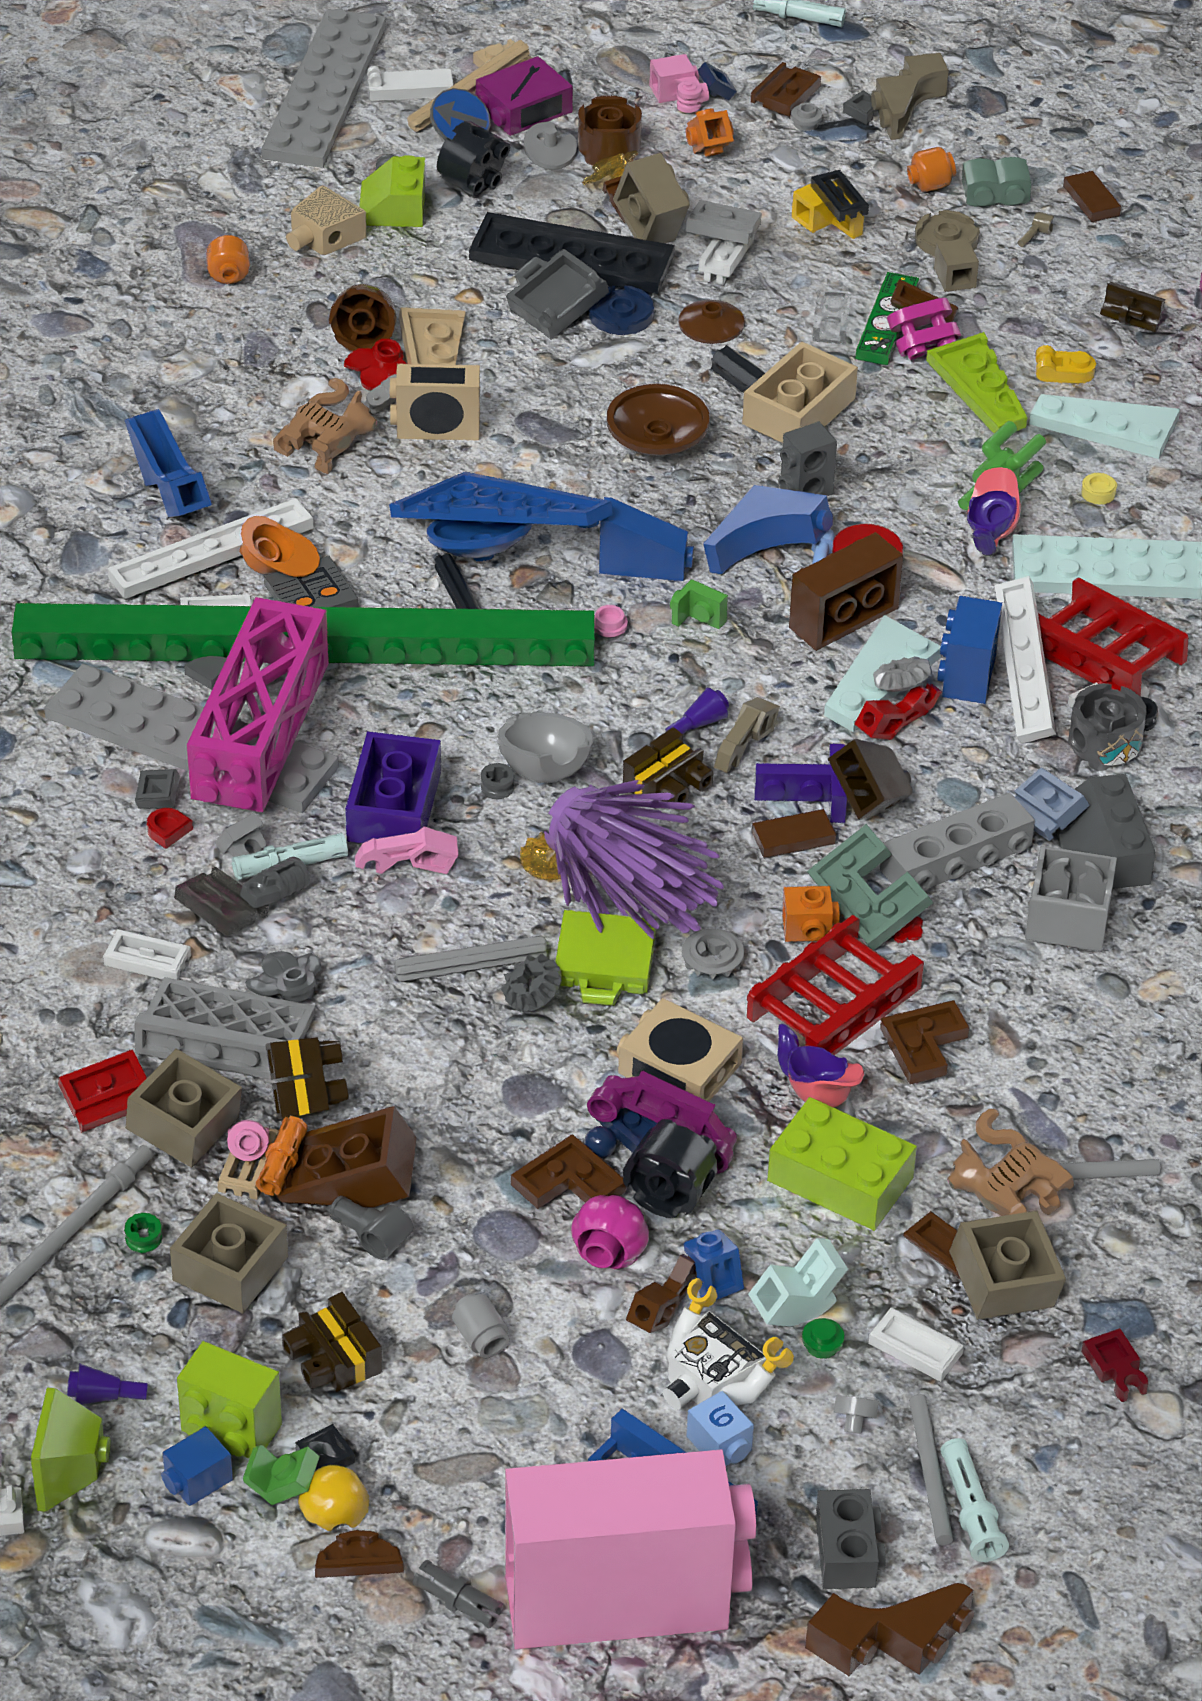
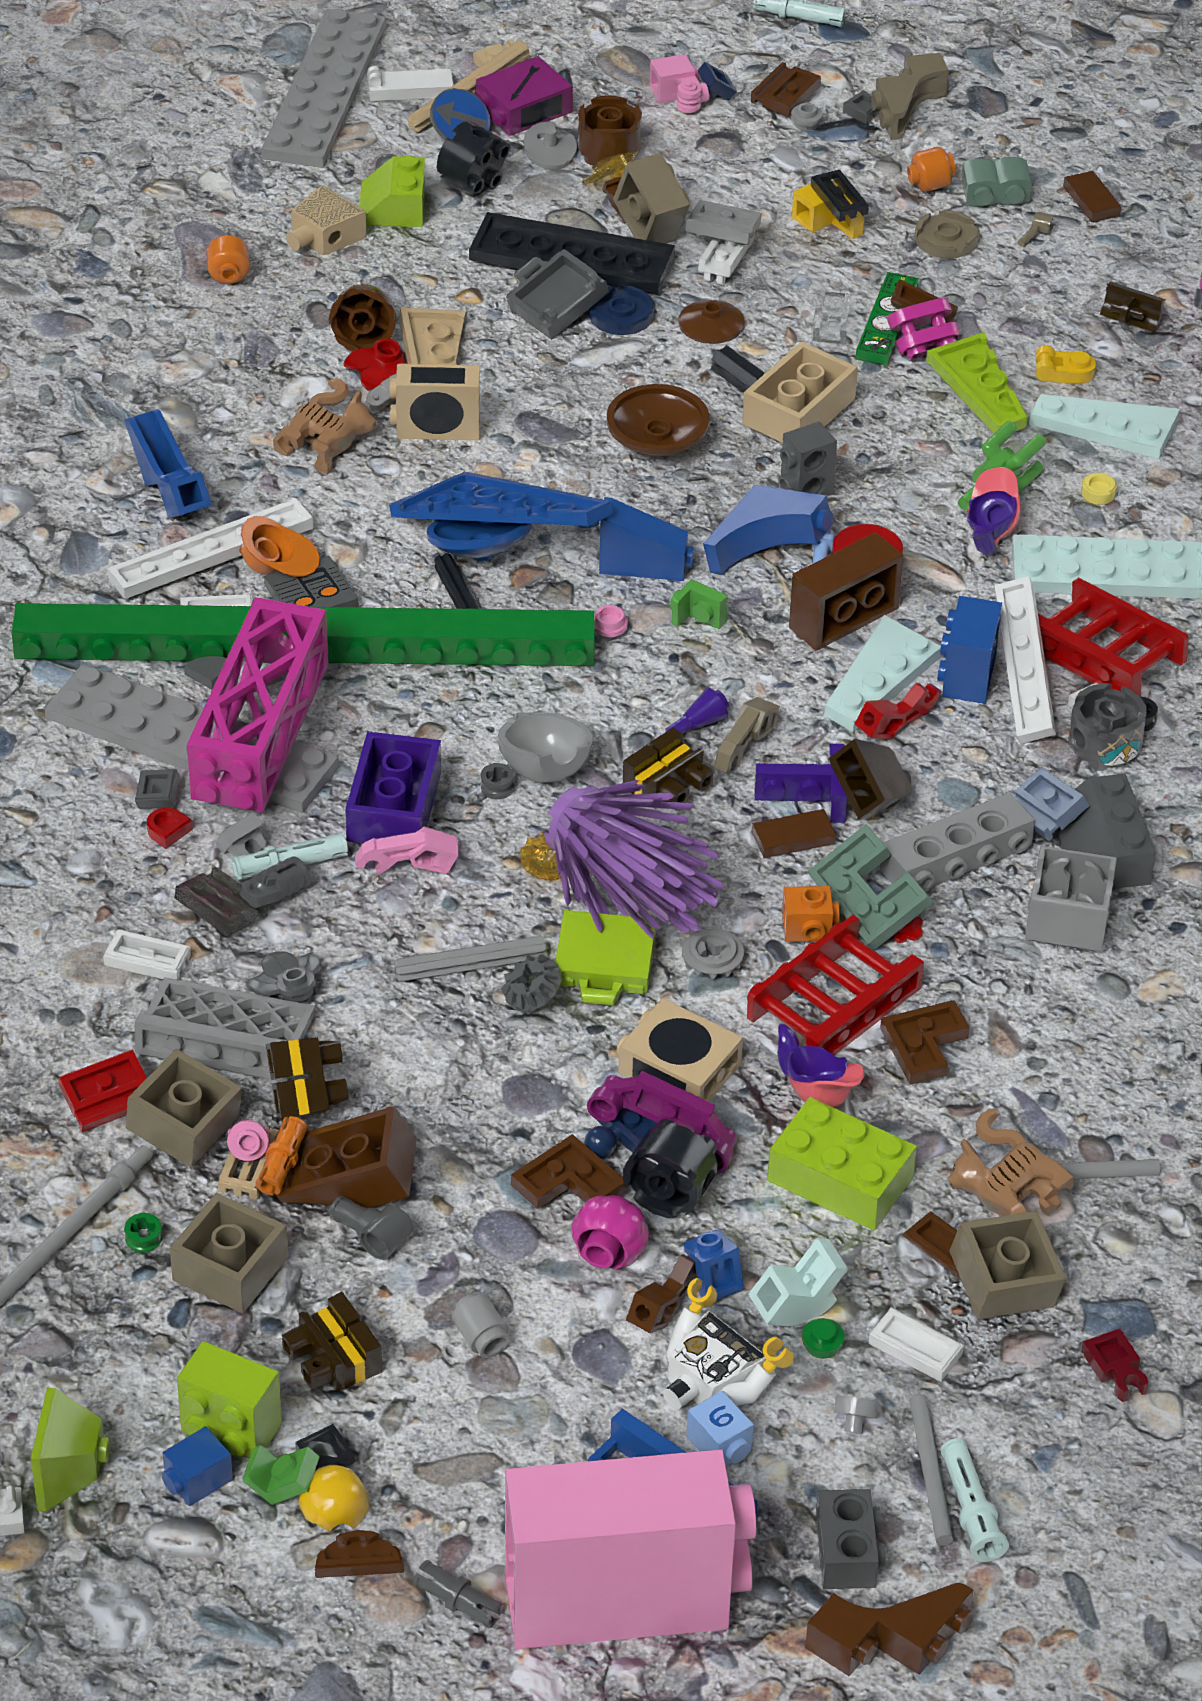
dark purple cone [67,1363,148,1405] -> none
orange brick [685,108,734,157] -> none
light grey gear [873,656,932,692] -> none
dark tan brick [934,238,979,292] -> none

